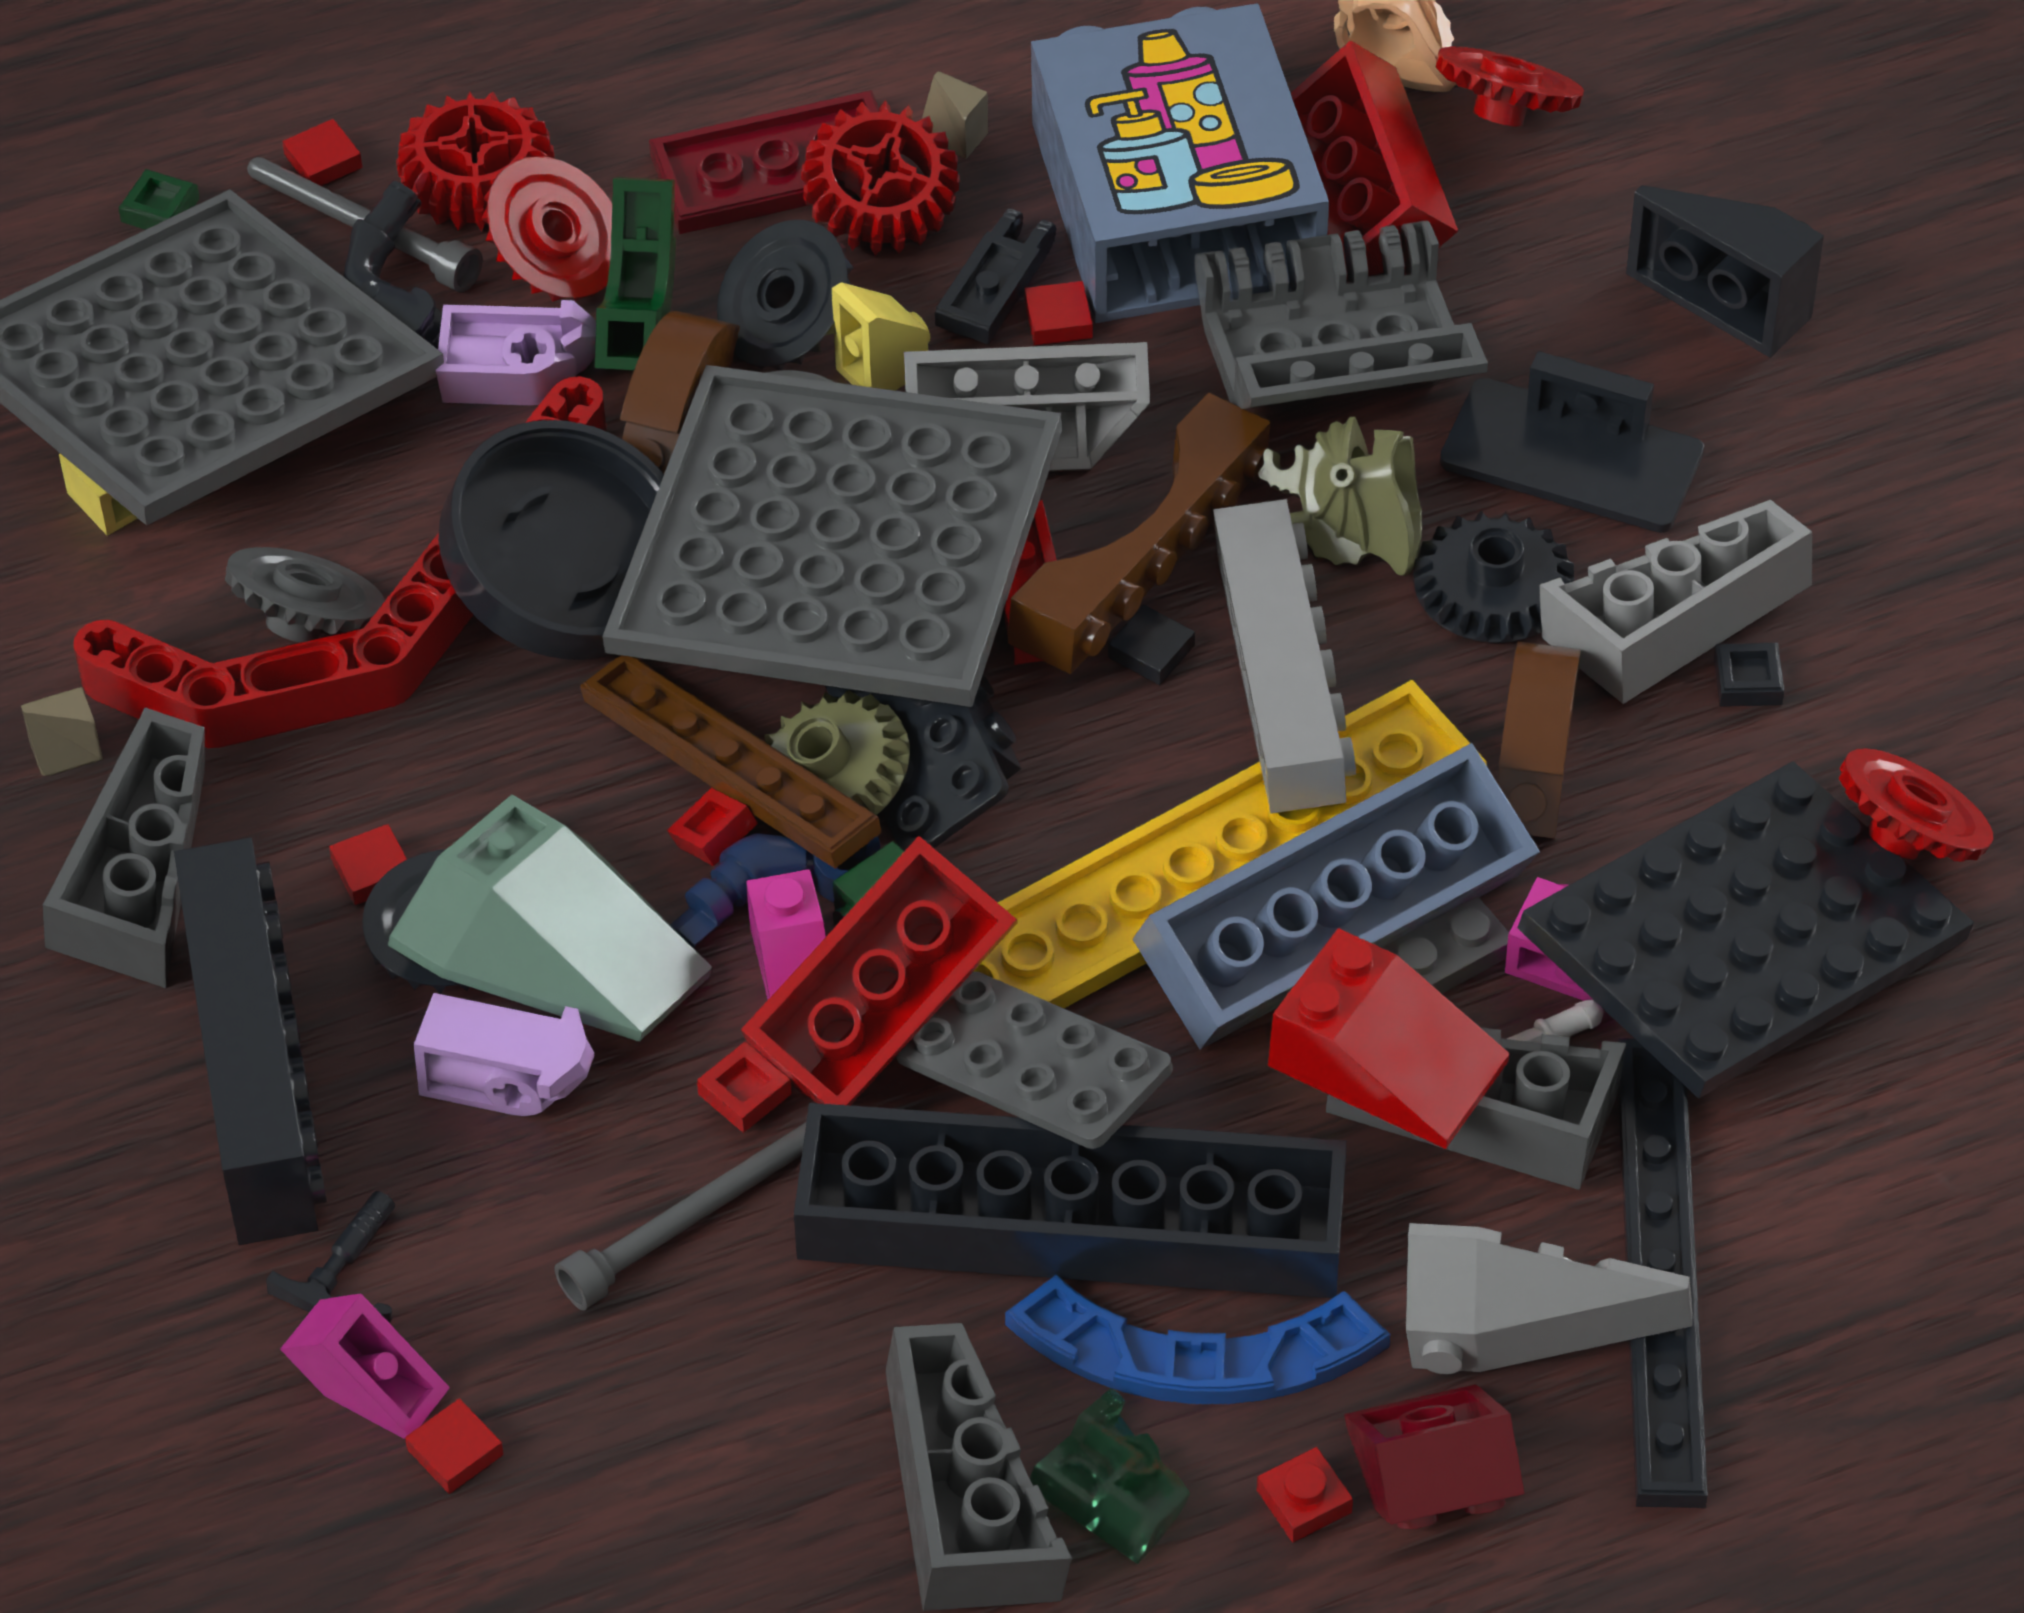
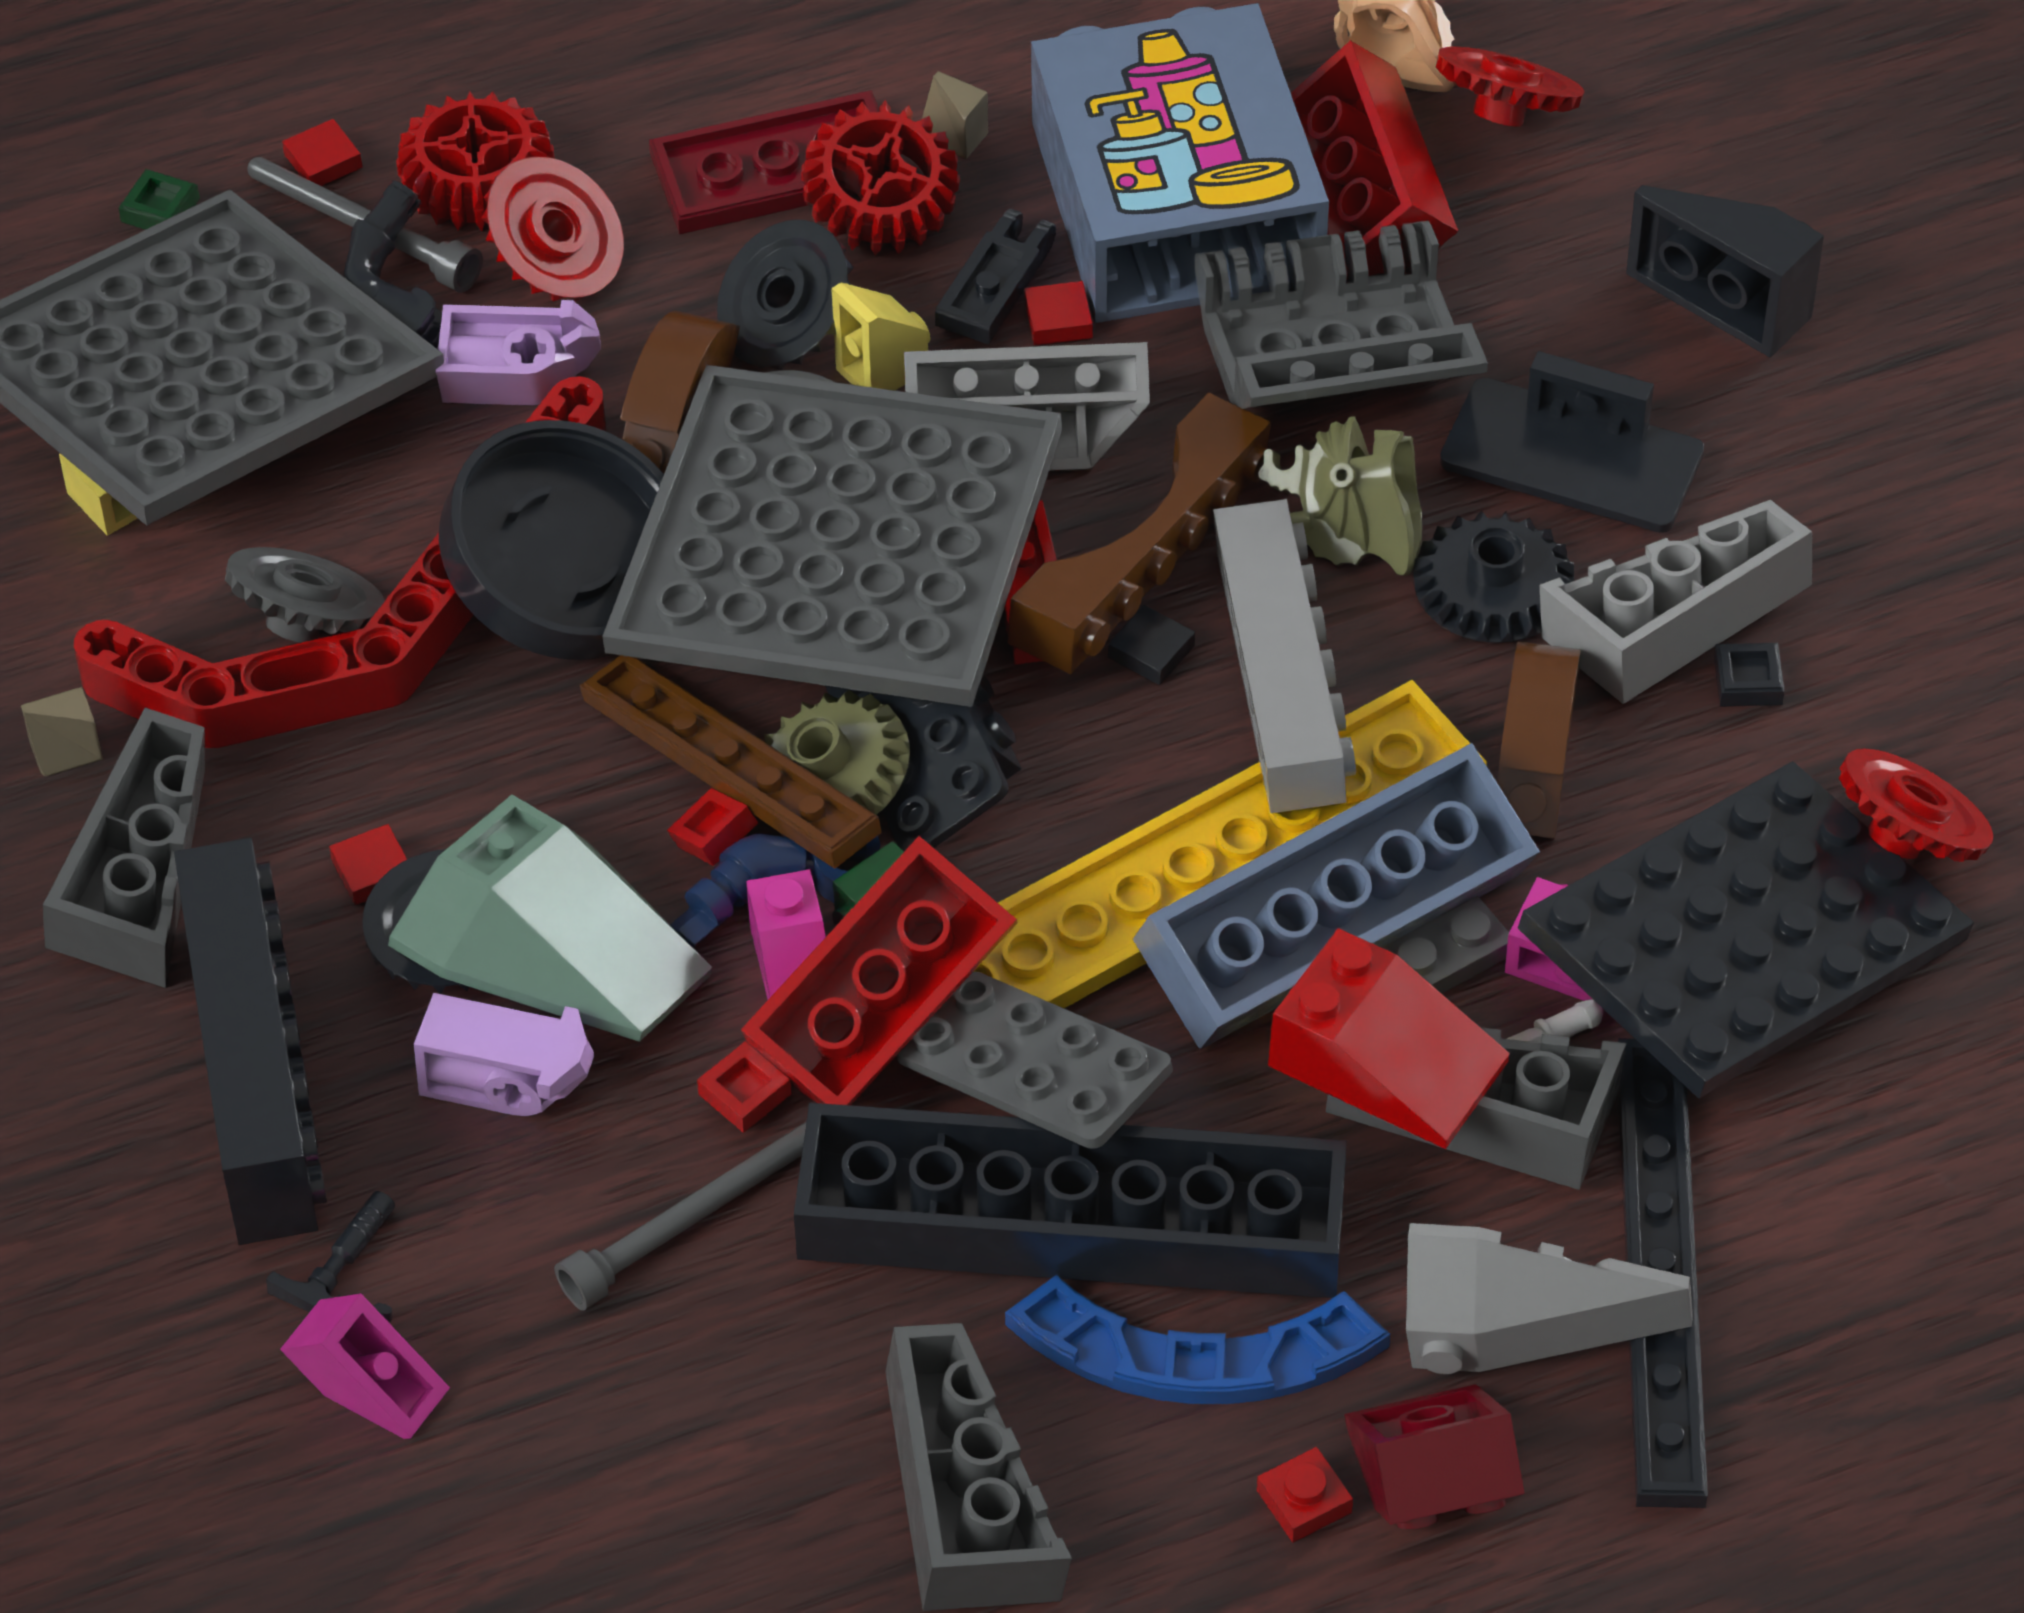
red tile [405,1398,504,1494] -> none
dark green arch [595,177,676,370] -> none
clear green slope [1029,1388,1191,1564] -> none

